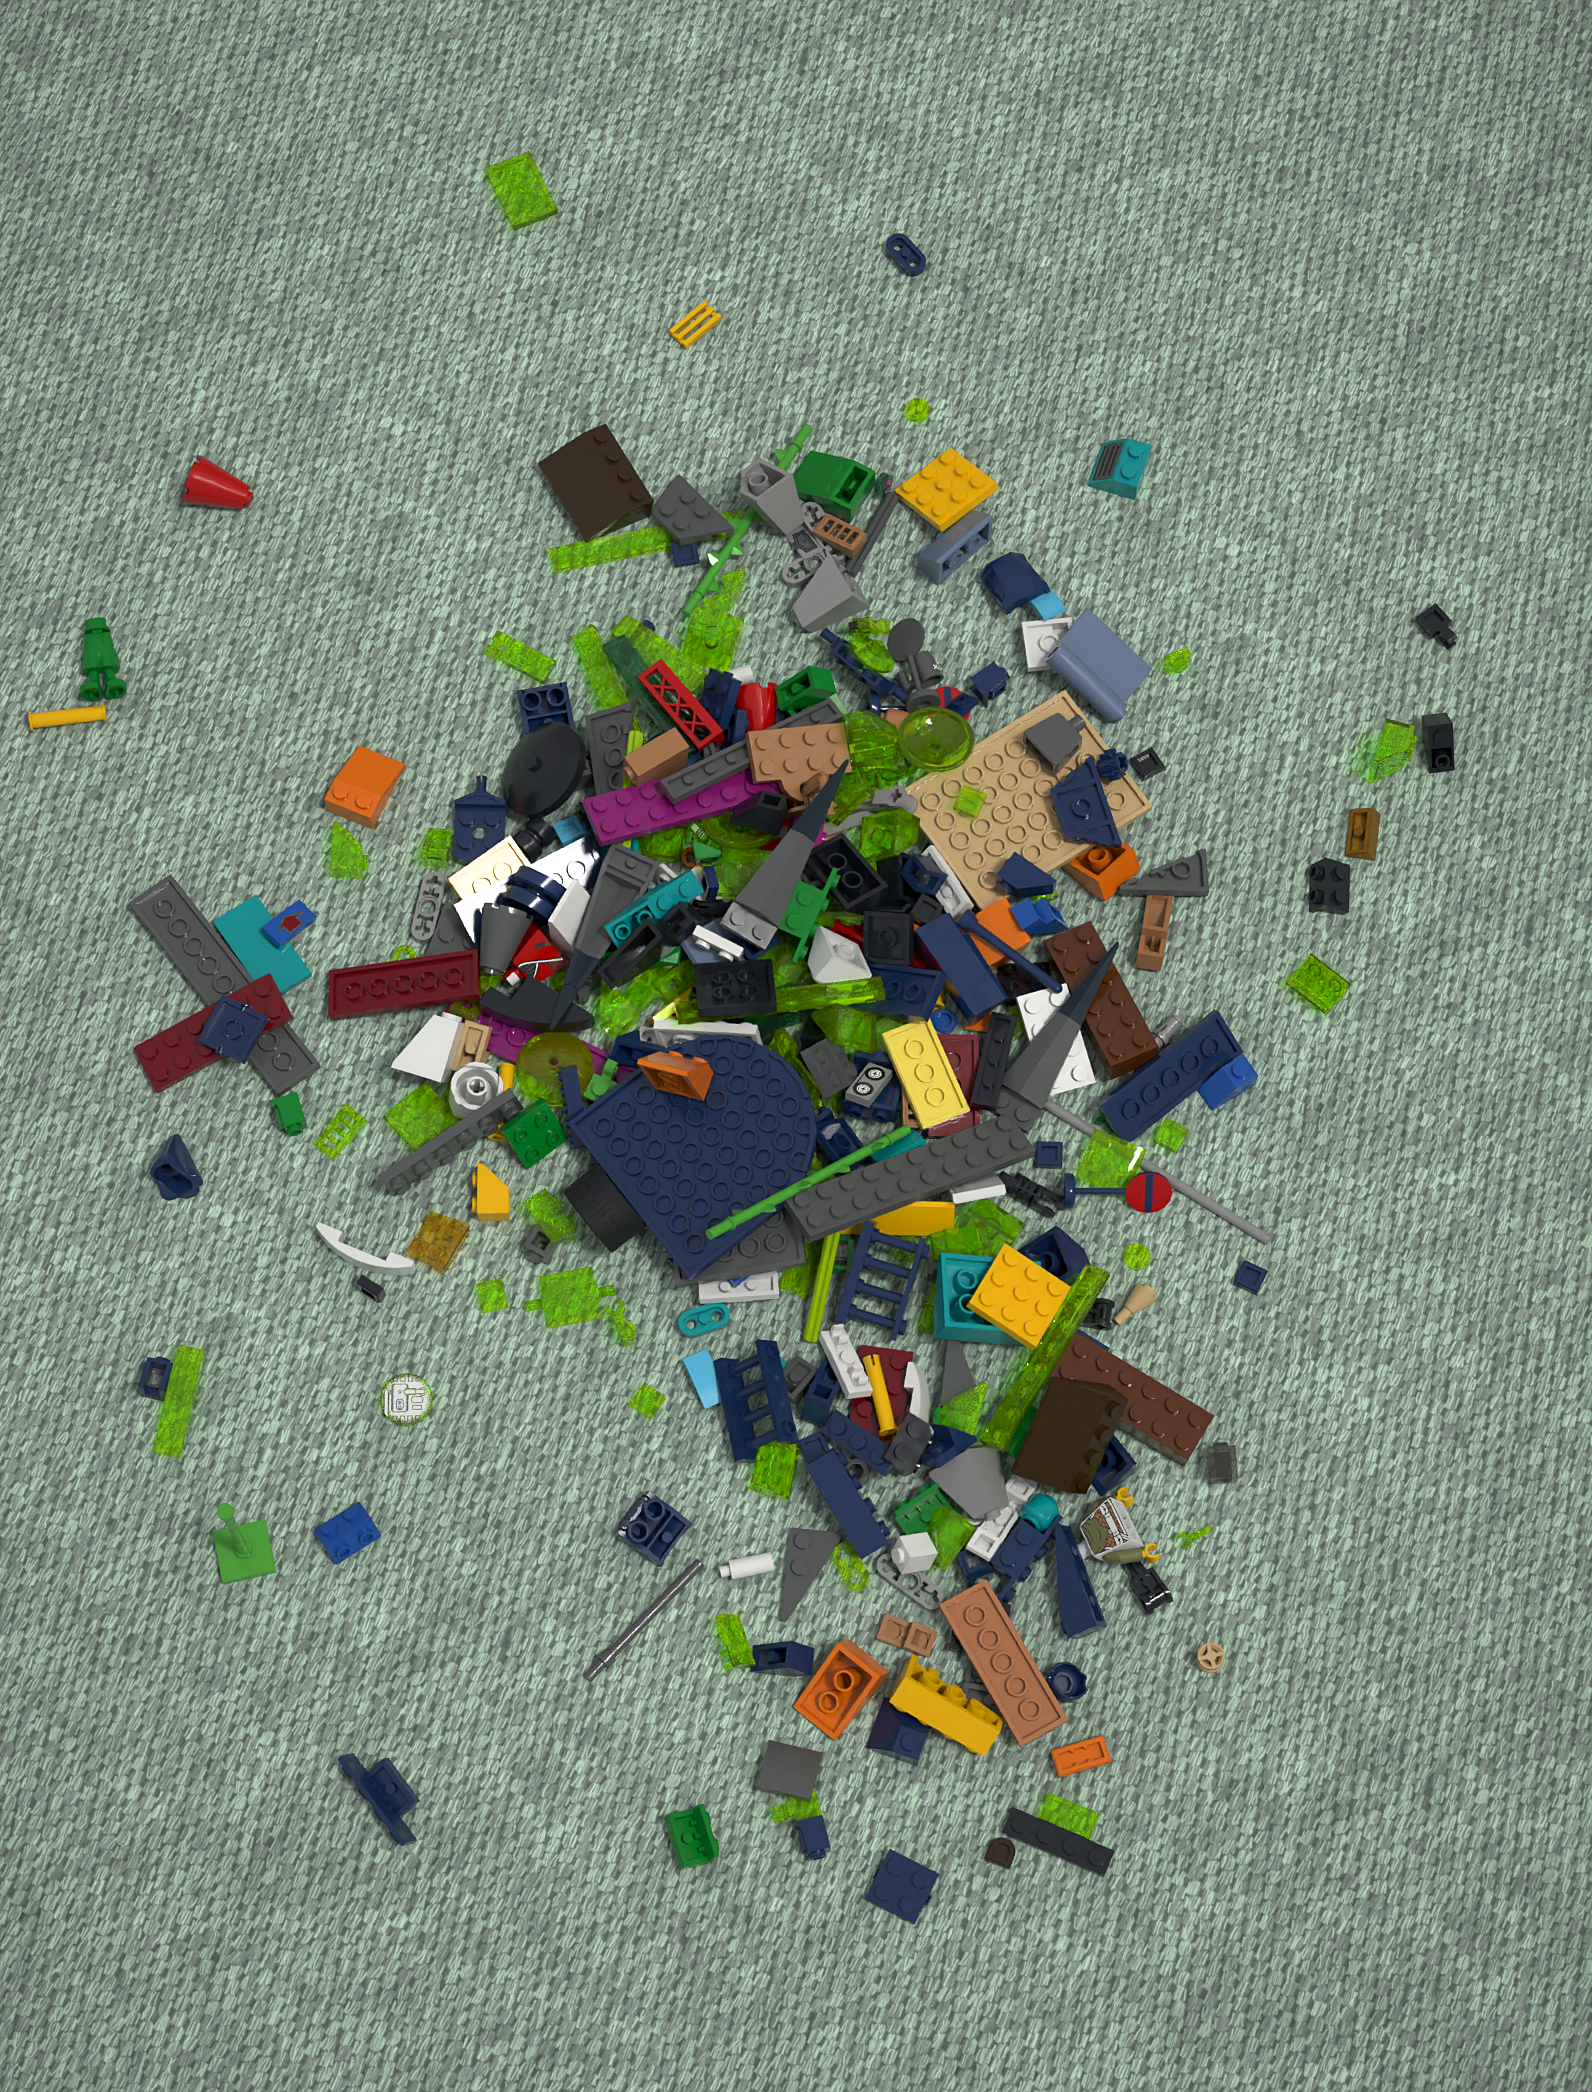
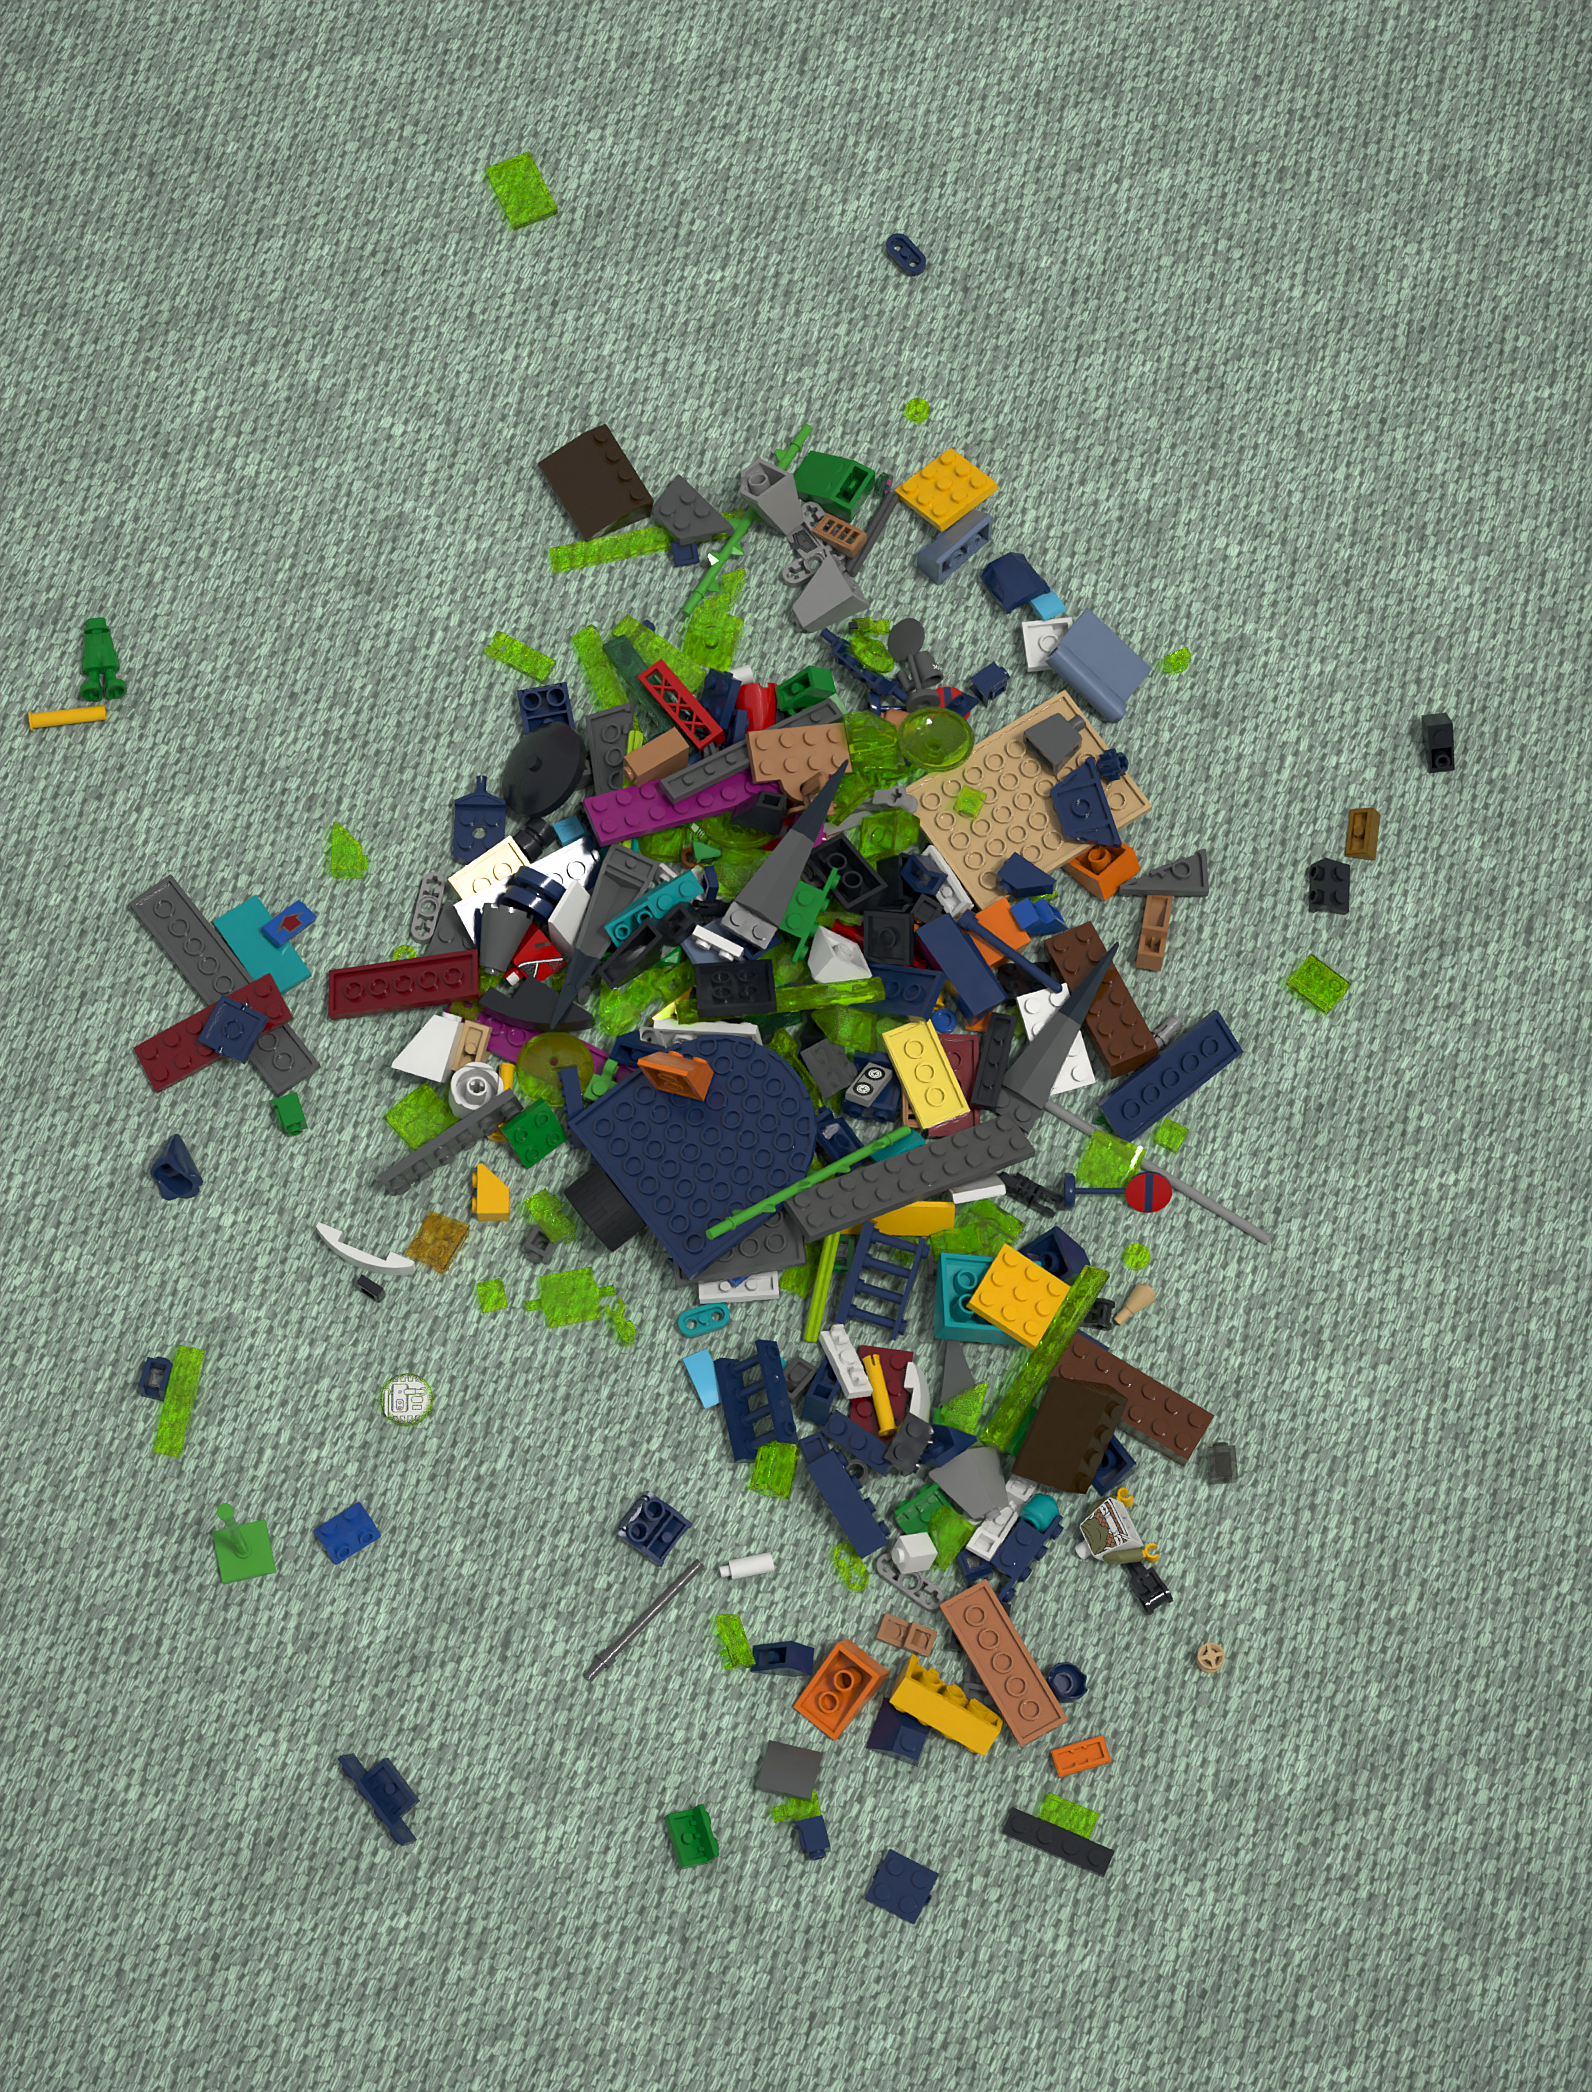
red cone [181,455,253,510] -> none
clear neon green slope [313,1103,369,1160] -> none
orange slope [324,746,406,829] -> none
clear neon green slope [421,828,454,869] -> none
clear neon green plate [629,1382,666,1421] -> none
yellow tile [669,300,722,349] -> none
dark grey wing [780,1527,843,1622] -> none
clear neon green pin [917,1280,936,1335] -> none
dark brown tile [984,1837,1016,1870] -> none
dark blue tile [1036,1141,1063,1169] -> none
dark blue slope [1055,1524,1107,1639] -> none
teal slope [1088,438,1152,500] -> none
black tile [1130,747,1165,781] -> none
clear neon green hand [1176,1526,1213,1550] -> none
blue slope [1198,1054,1258,1111] -> none
dark blue tile [1233,1260,1268,1296] -> none
clear neon green slope [1367,718,1418,784] -> none
black plate [1416,603,1457,650] -> none

